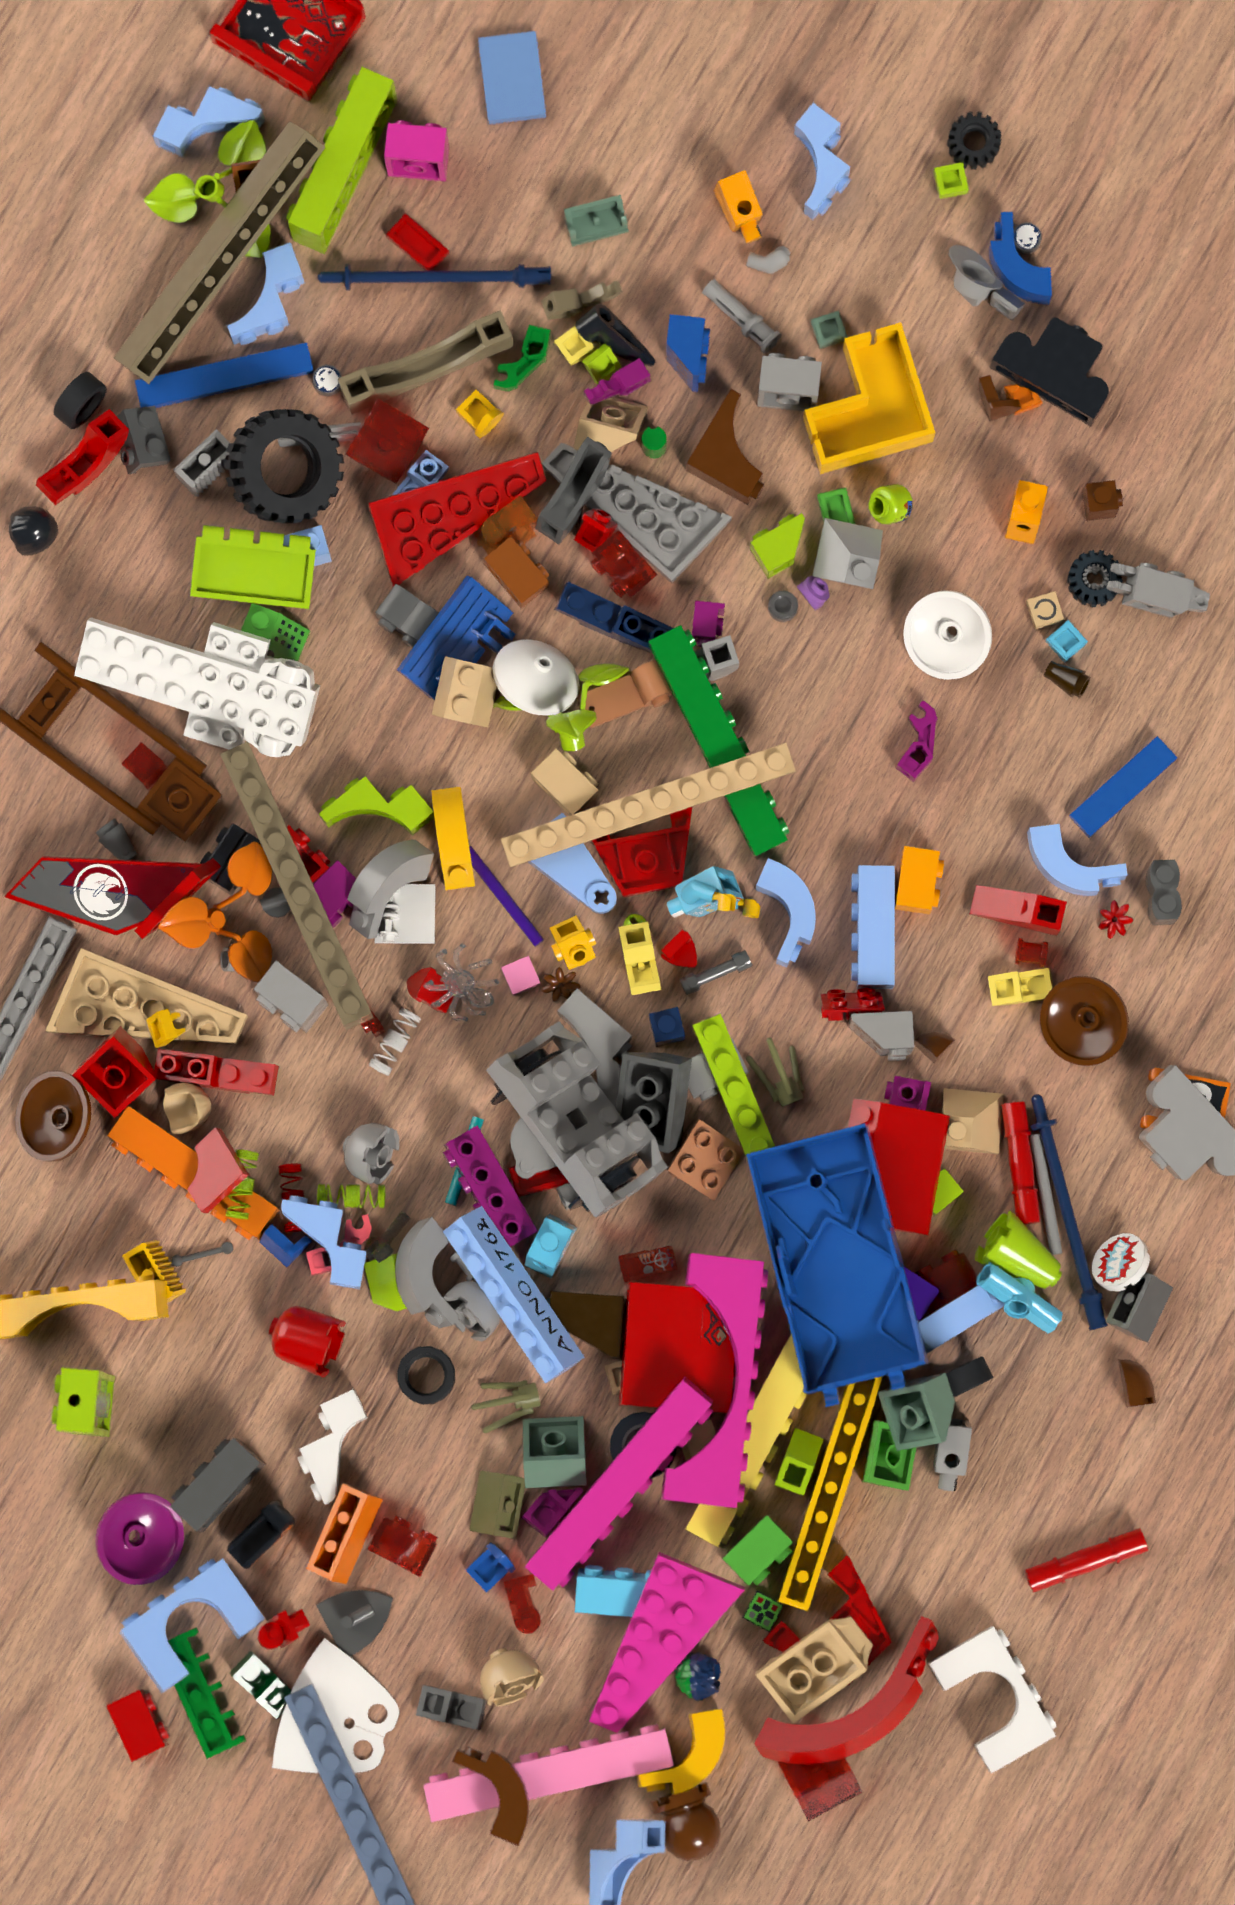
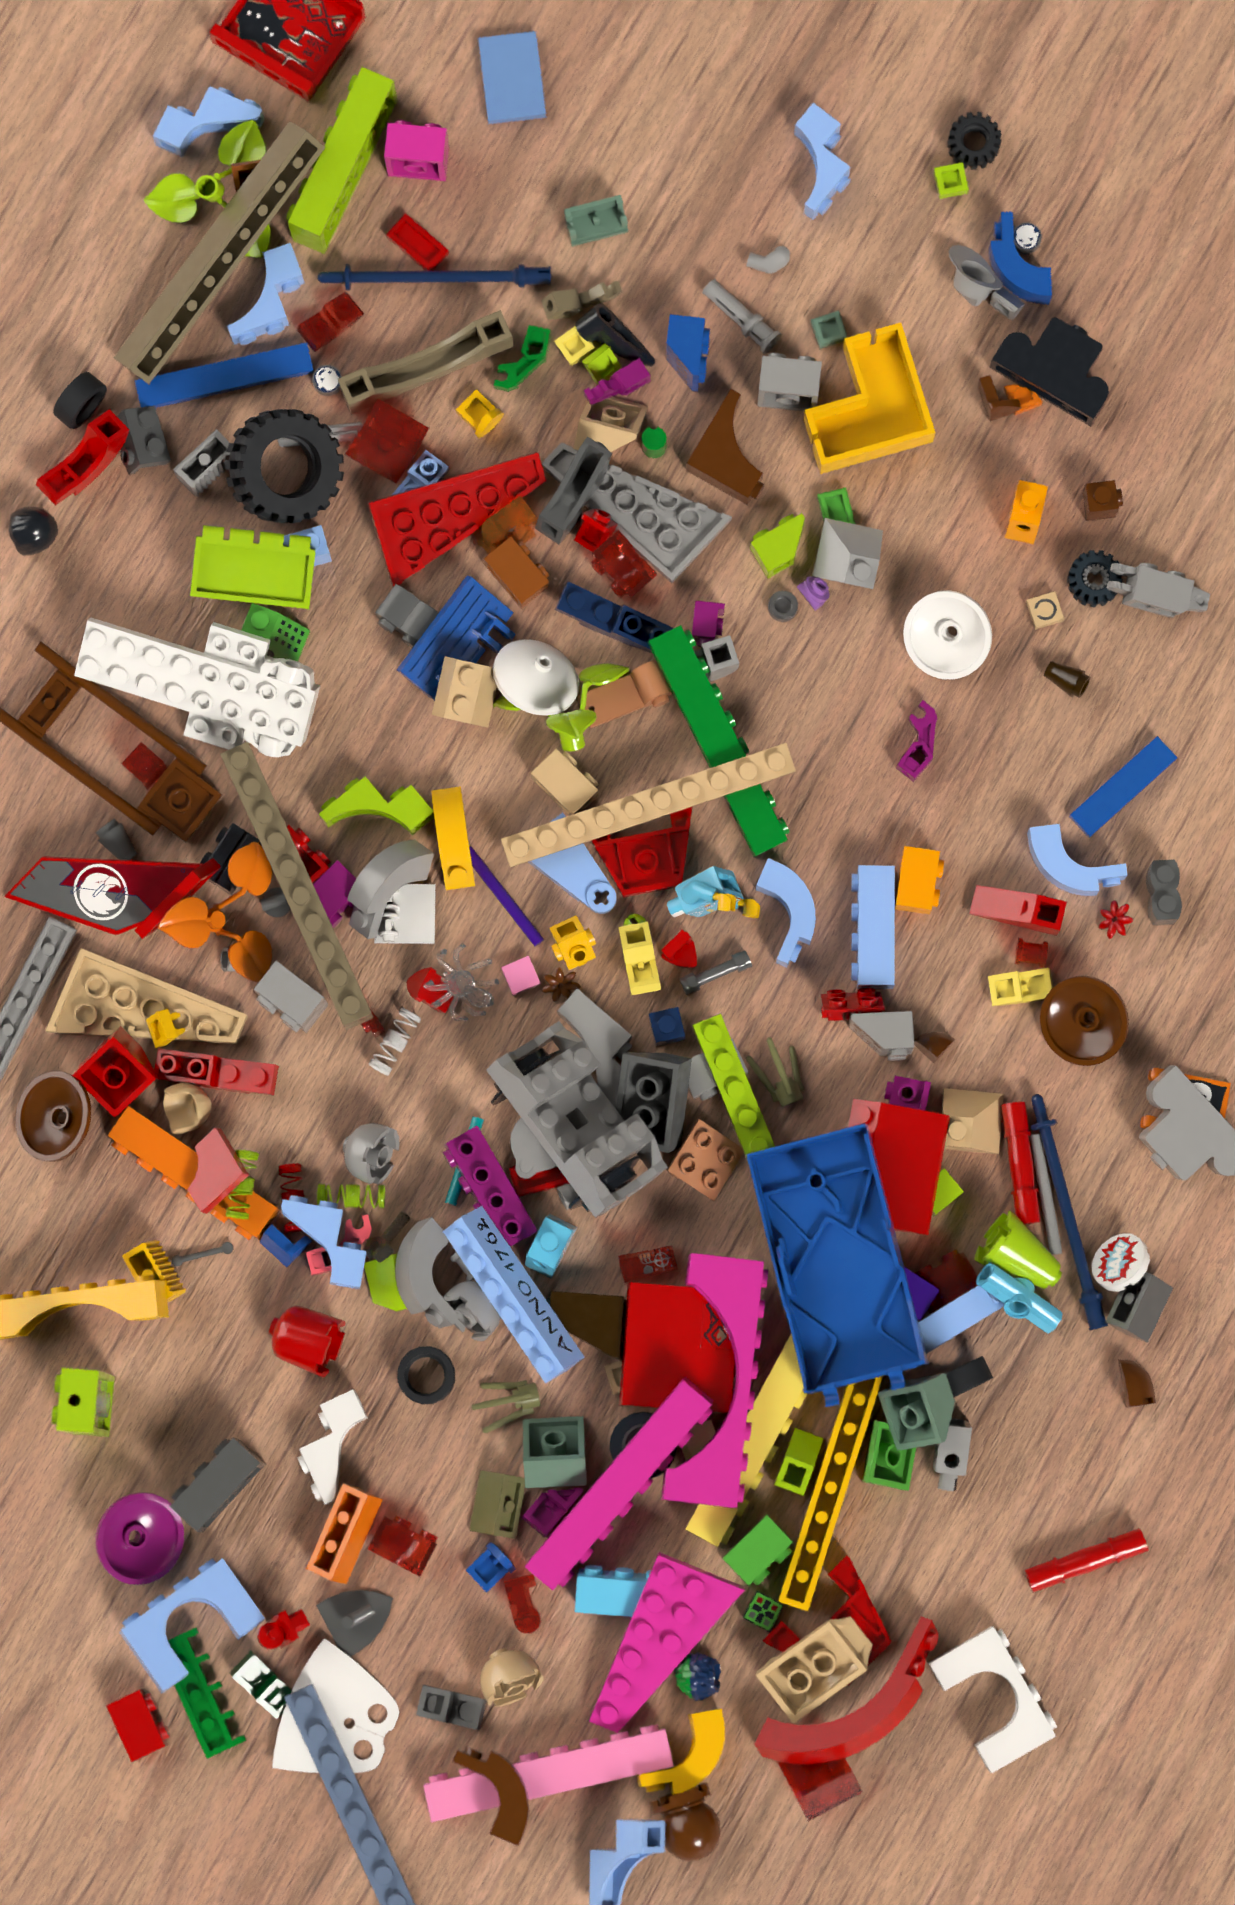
black animal [227,1500,295,1569] -> none
light orange torso [714,170,763,243] -> none
lime head [869,484,913,525] -> none
medium azure tile [1045,620,1088,663] -> none
none -> clear red slope [297,292,364,352]

